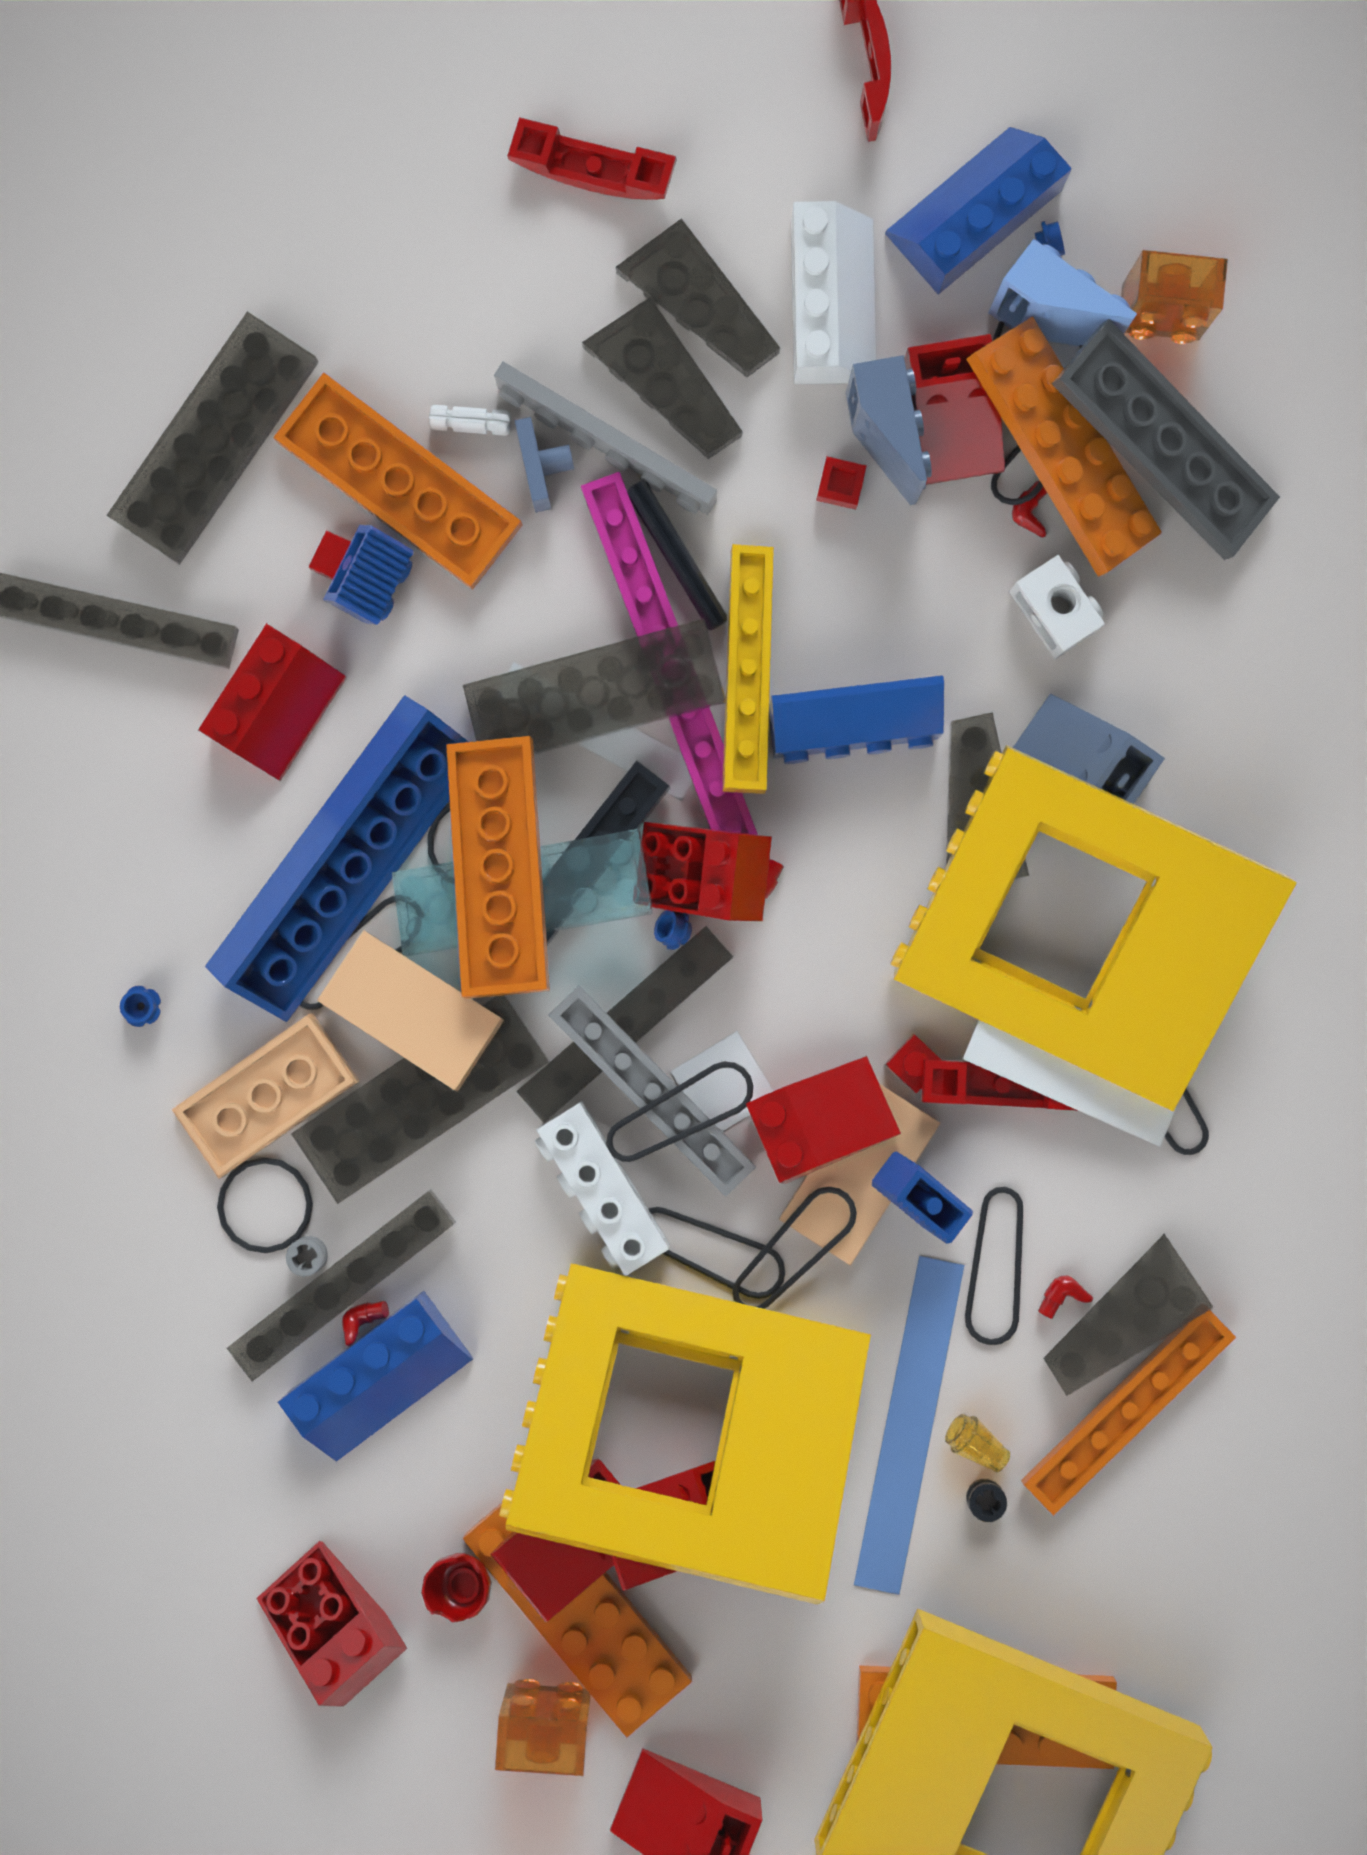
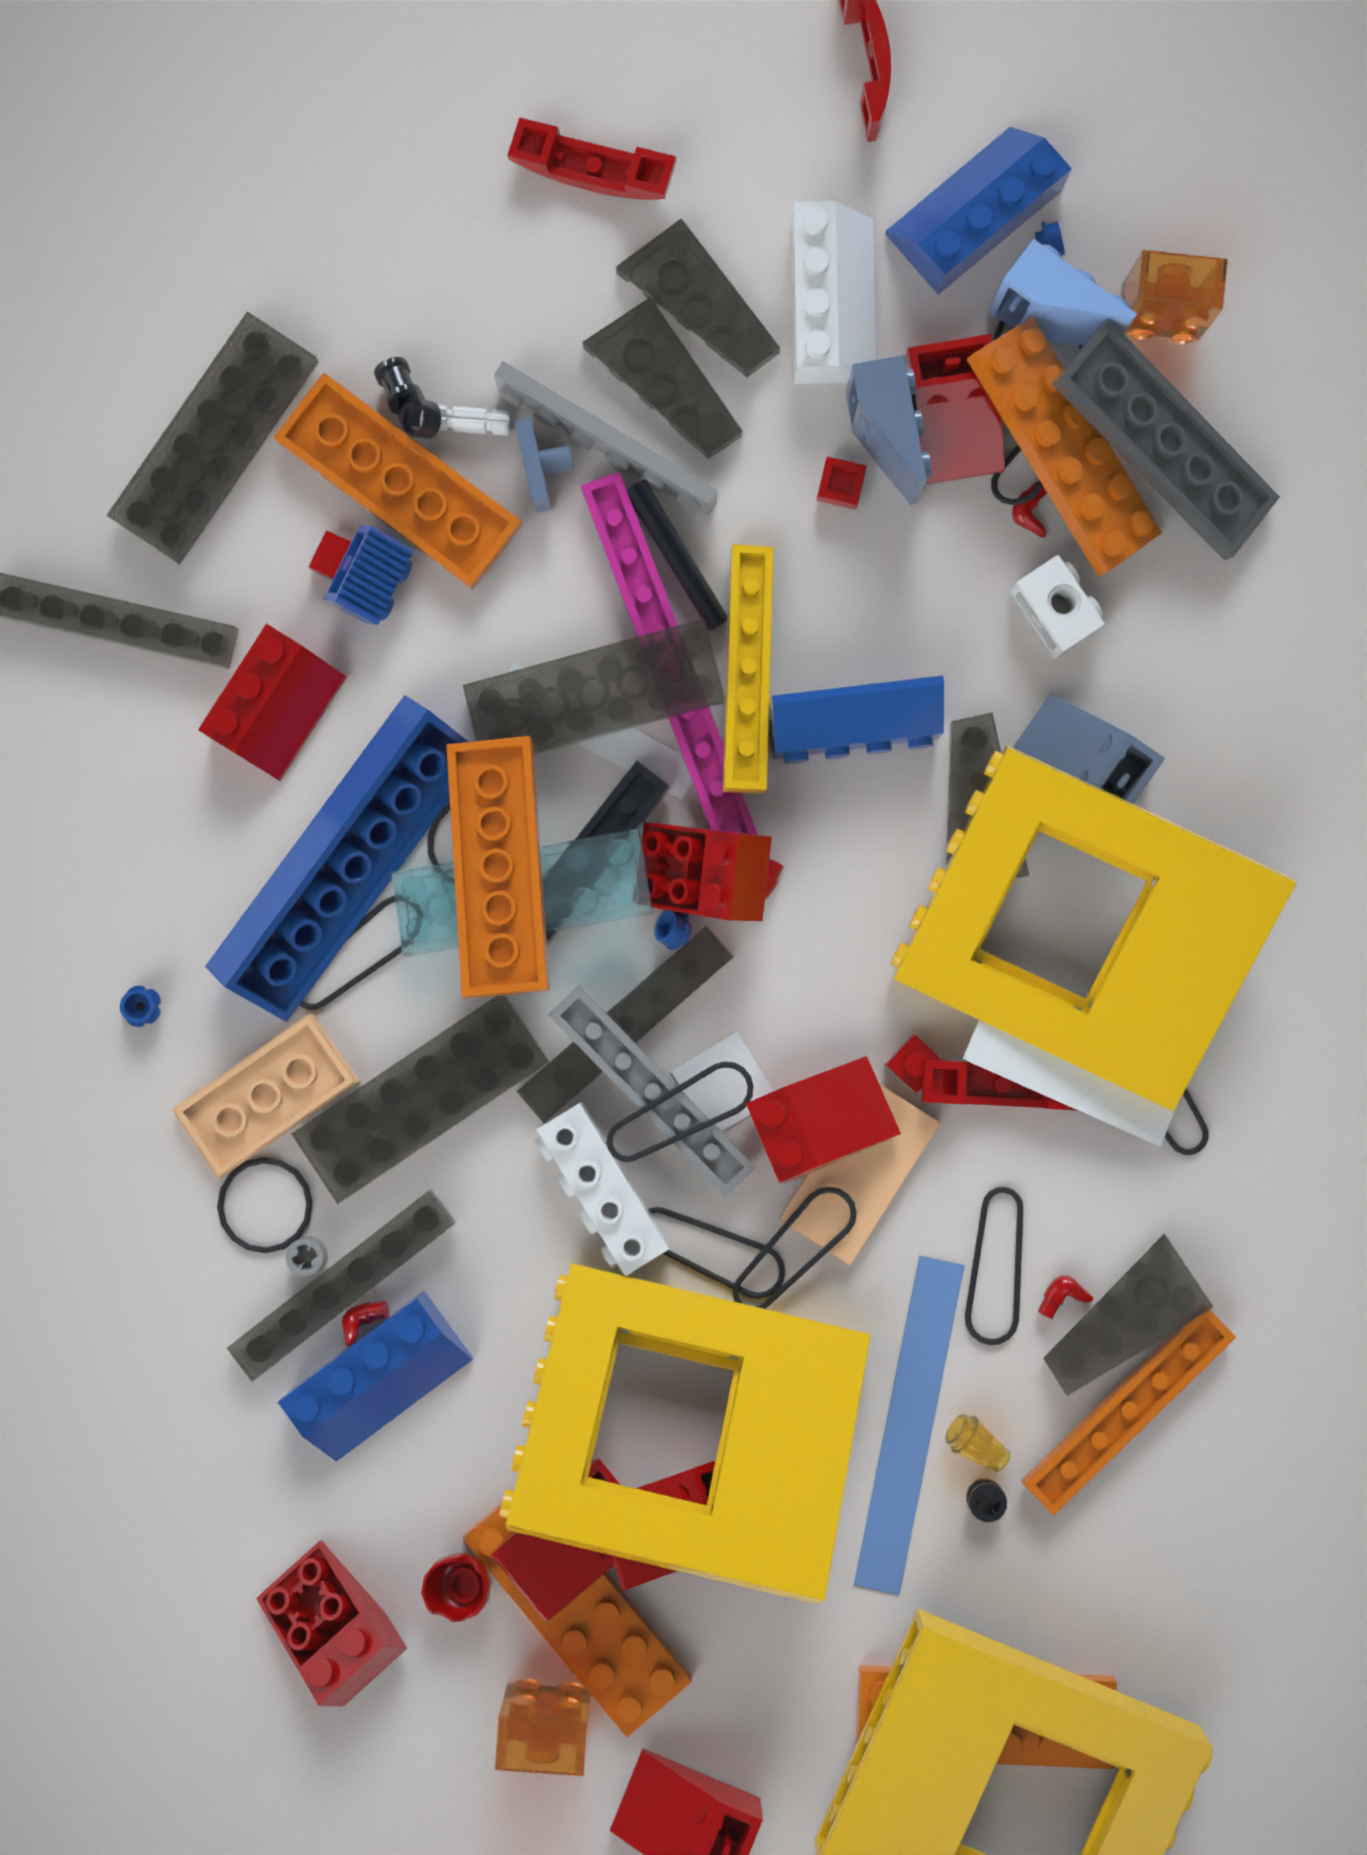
light nougat tile [317,930,504,1092] -> none
blue brick [872,1151,973,1244] -> none
none -> black connector [374,357,441,439]

